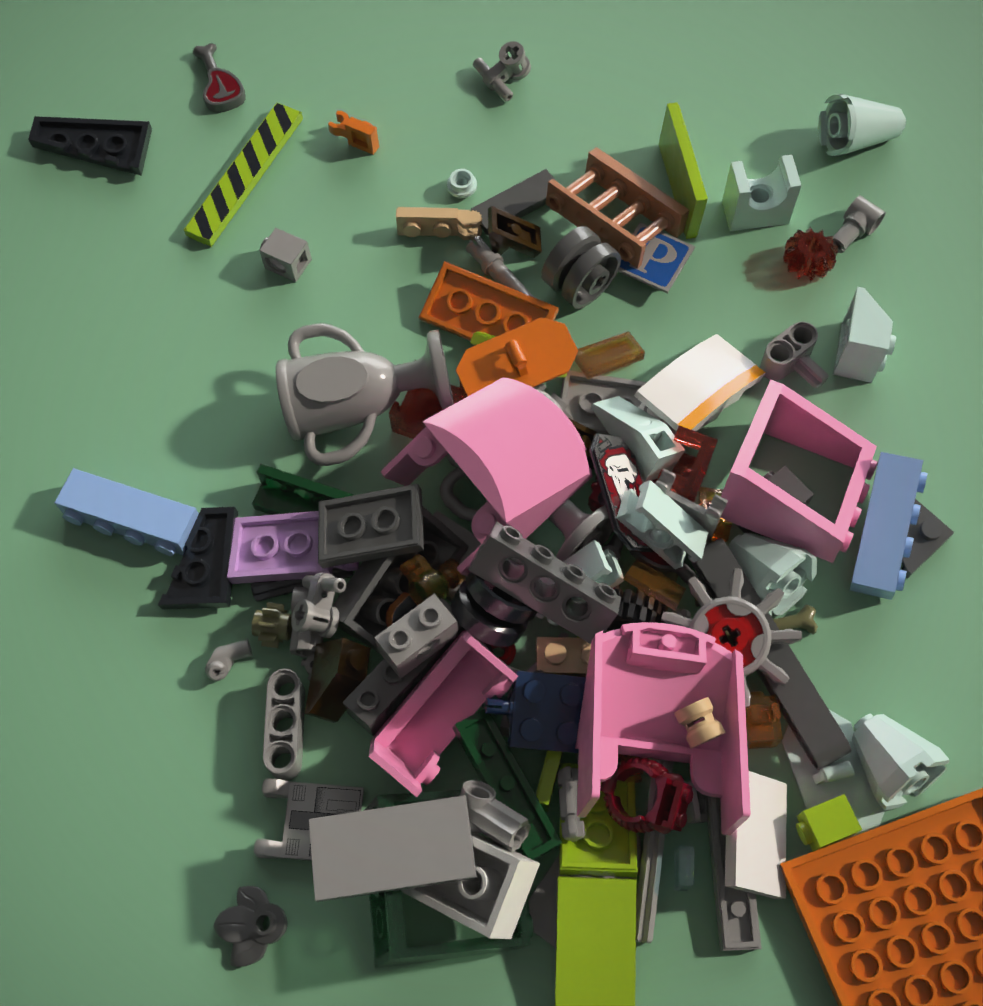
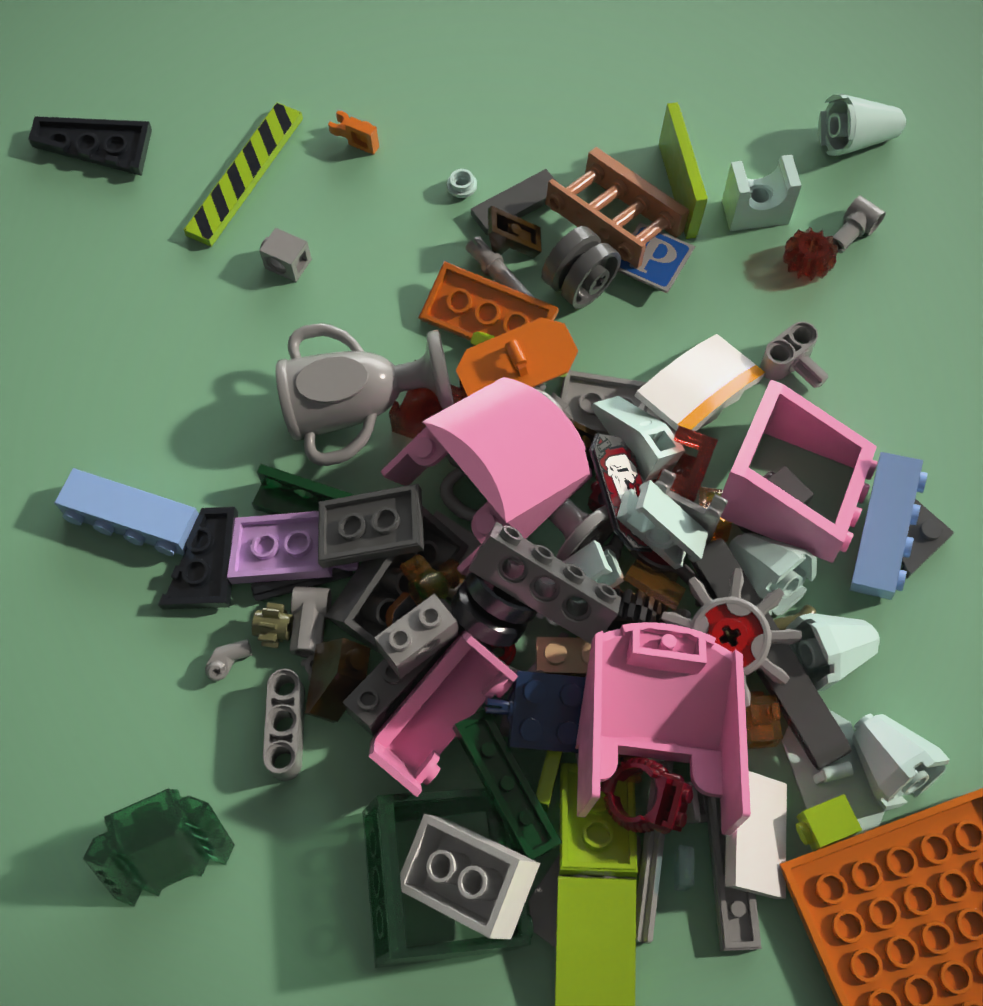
dark grey piece [193,43,246,112] -> none
dark grey plate [213,886,288,967] -> none
light grey flag [254,778,364,861] -> none
light grey piece [291,573,346,638] -> none
light grey tile [309,795,477,902] -> none
tan hinge [396,207,482,241] -> none
light grey piece [460,780,531,852] -> none
light grey piece [473,41,531,101] -> none
light grey axle [557,766,585,842] -> none
clear orange tile [574,331,645,379] -> none
tan wheel [674,697,726,749] -> none
light aqua slope [833,287,896,383] -> none
none -> clear green slope [83,788,235,907]
none -> light aqua cone [786,613,880,692]

